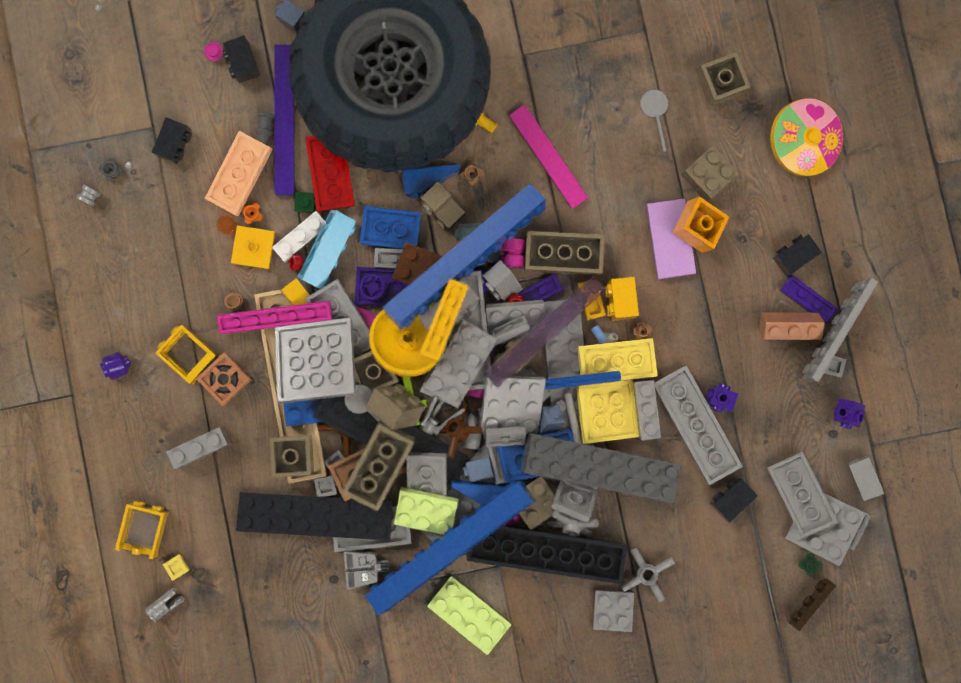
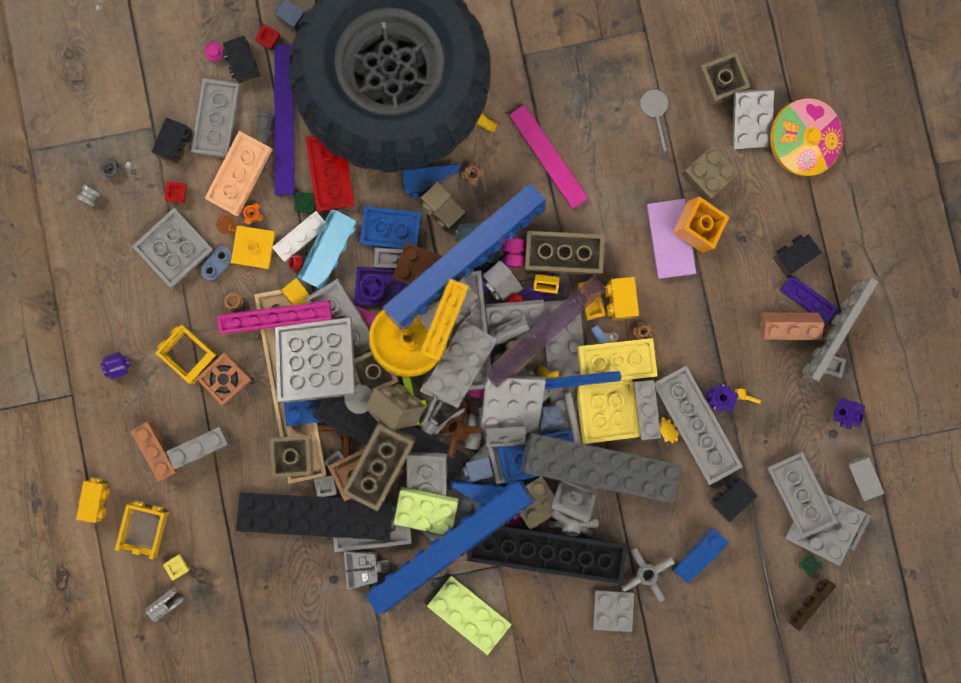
none -> yellow brick [76,477,110,523]
none -> nougat brick [130,421,181,482]
none -> light grey plate [132,208,214,289]
none -> red plate [164,181,187,203]
none -> light grey tile [191,78,241,158]
none -> sand blue plate [201,246,232,281]
none -> red plate [254,24,281,51]
none -> yellow piece [534,274,559,294]
none -> yellow arm [537,367,562,379]
none -> yellow piece [659,417,679,444]
none -> blue slope [673,527,729,583]
none -> light grey plate [732,88,774,149]
none -> yellow hand [735,389,761,404]

